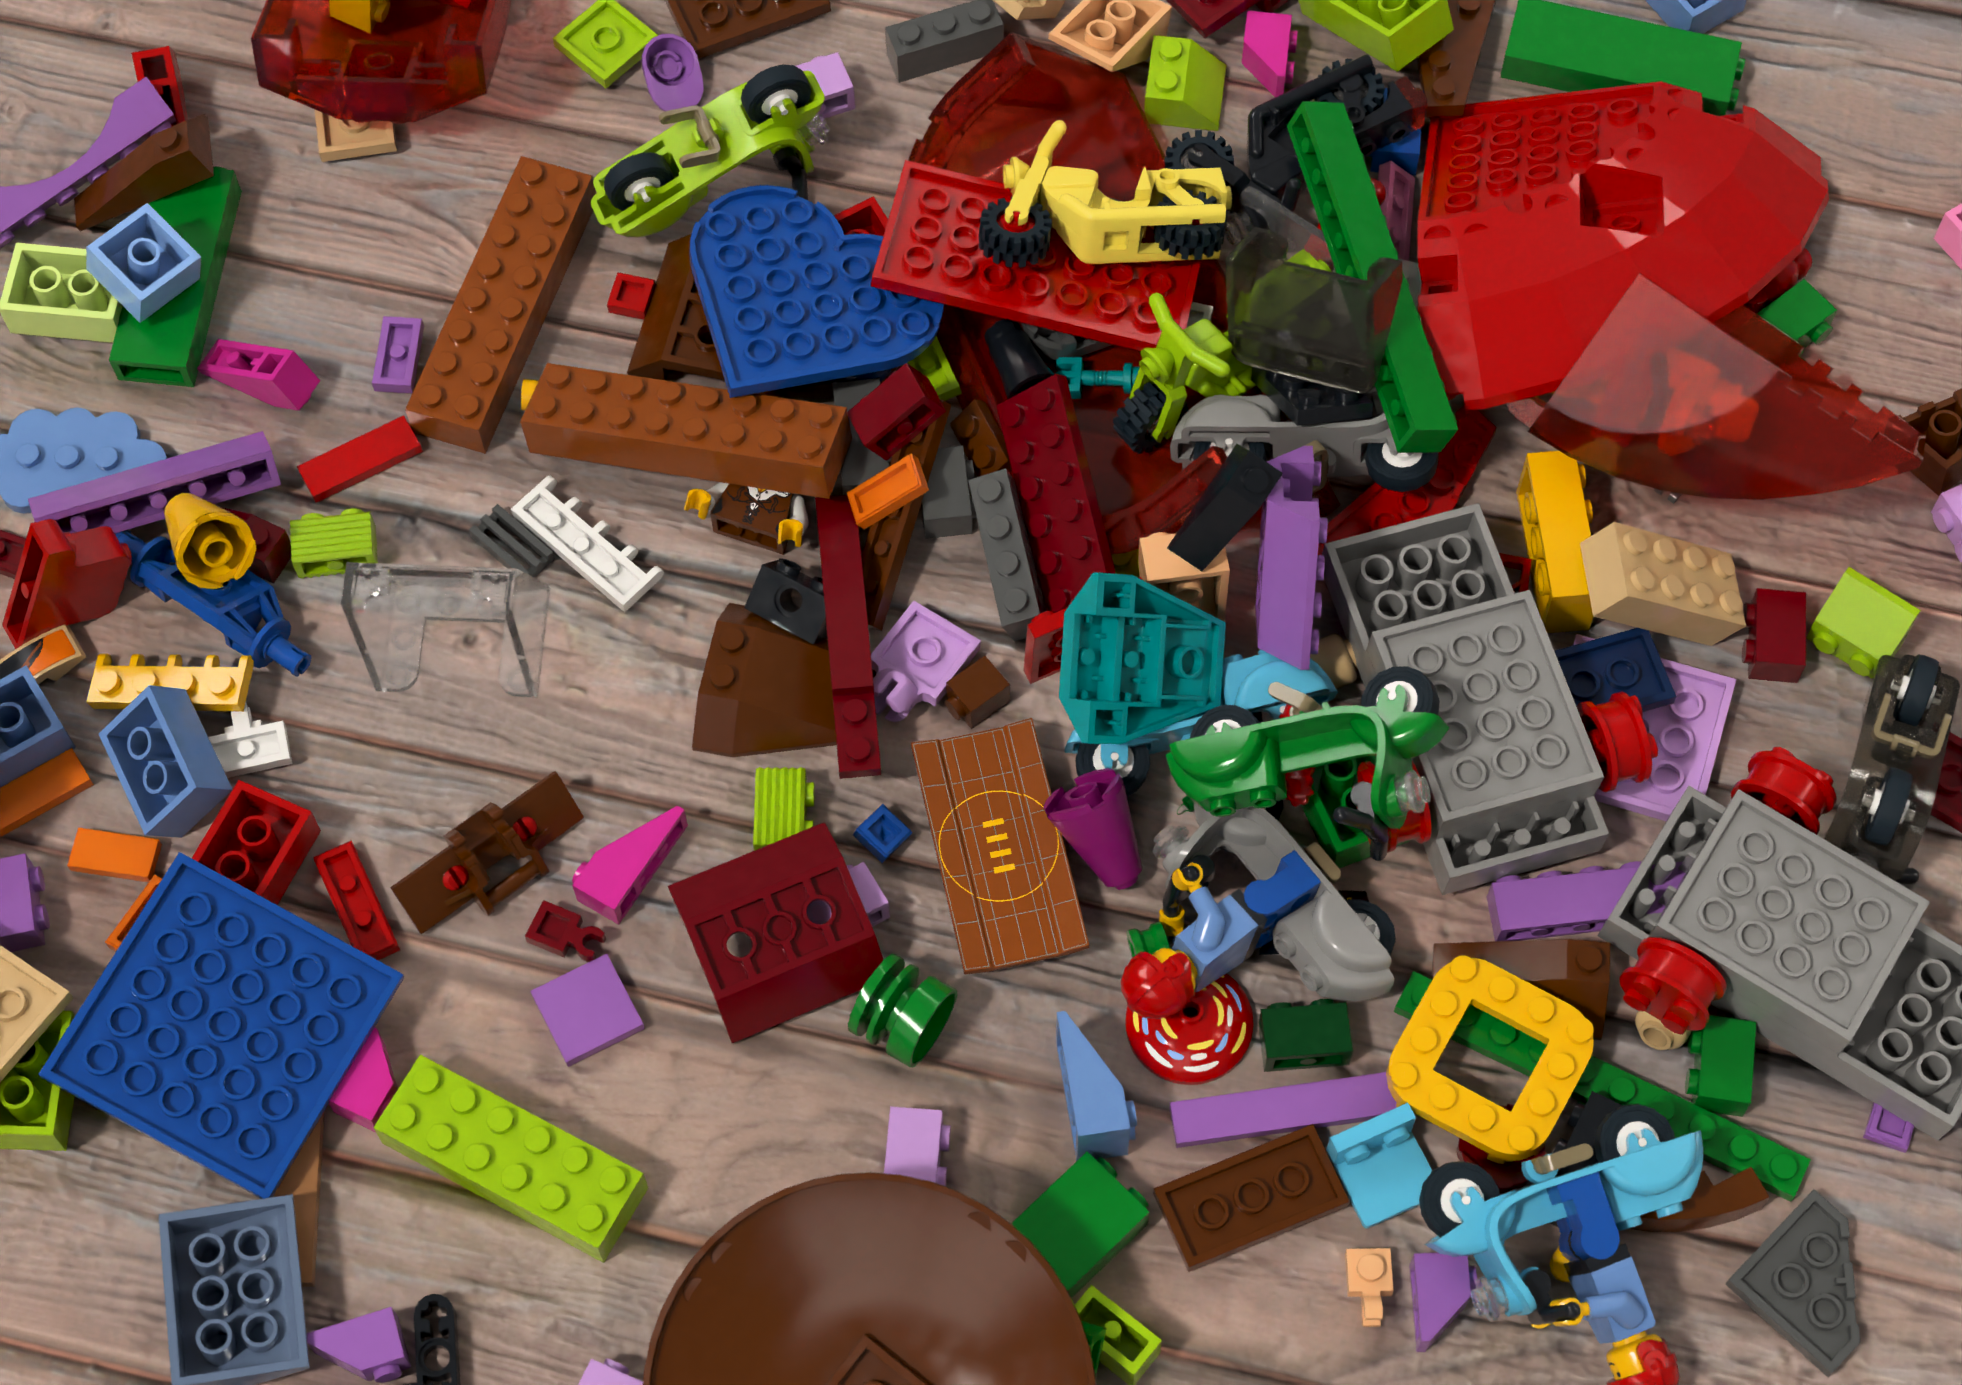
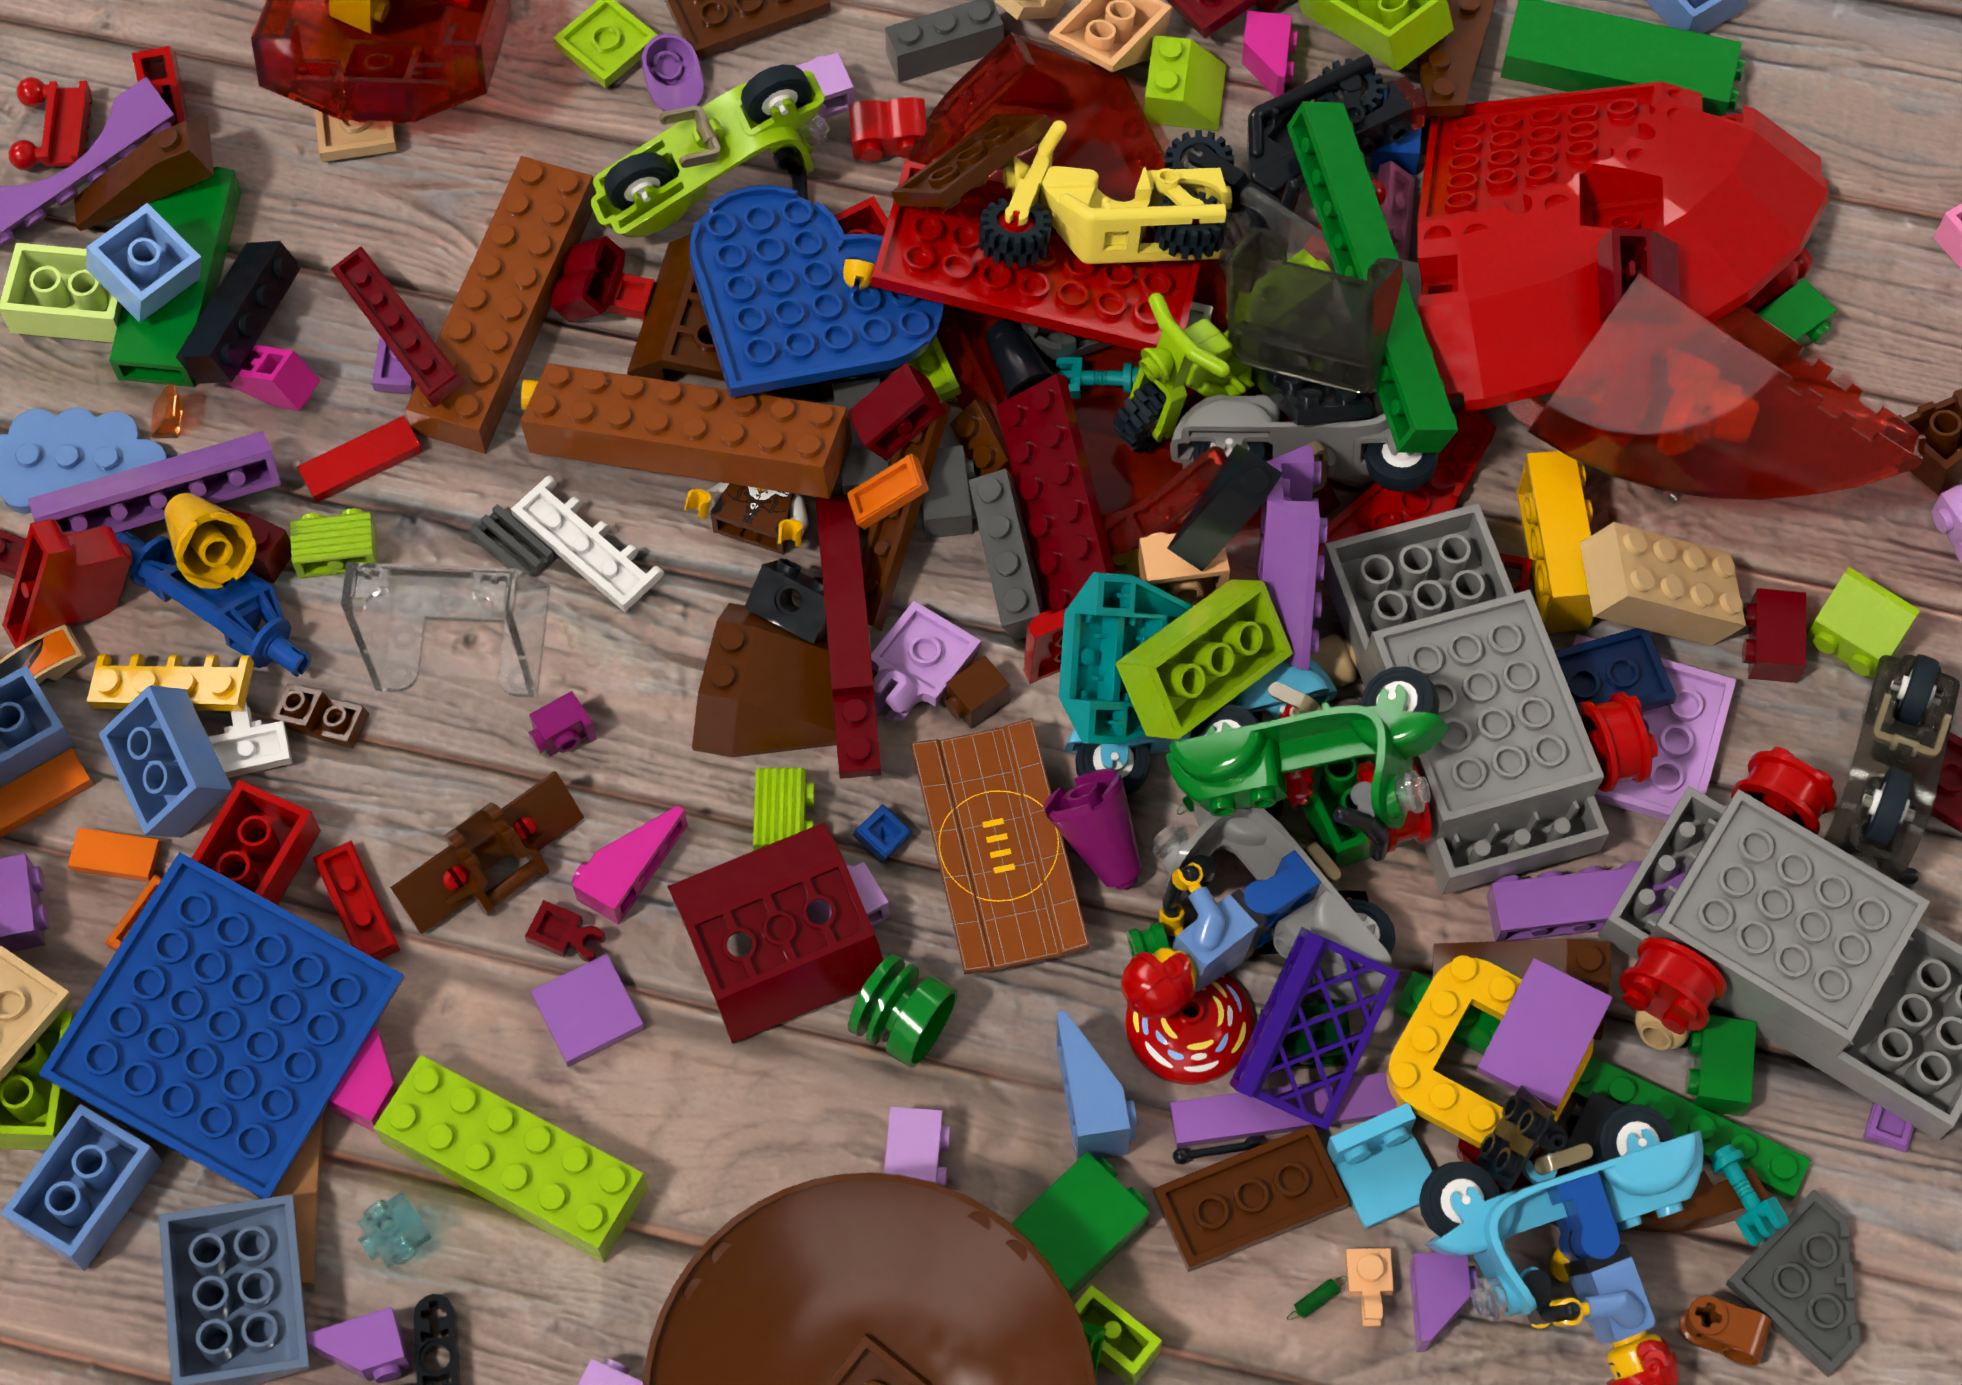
none -> medium blue brick [0,1104,163,1271]
none -> red gear [8,77,93,170]
none -> clear orange slope [150,384,183,439]
none -> black brick [176,241,301,384]
none -> reddish brown slope [271,683,369,749]
none -> dark red tile [331,246,465,407]
none -> clear light blue brick [357,1191,432,1268]
none -> magenta brick [528,691,597,757]
none -> dark red brick [551,236,625,322]
none -> yellow hinge [843,259,875,290]
none -> red brick [849,97,928,162]
none -> reddish brown plate [891,114,1051,210]
none -> lime brick [1115,579,1293,740]
none -> black hinge [1172,1136,1262,1165]
none -> dark purple fence [1229,927,1400,1130]
none -> green piece [1287,1276,1347,1320]
none -> medium lavender tile [1476,958,1613,1112]
none -> black hinge [1476,1085,1568,1192]
none -> dark red slope [1597,228,1681,324]
none -> dark orange piece [1678,1295,1771,1366]
none -> teal hinge [1709,1144,1789,1246]

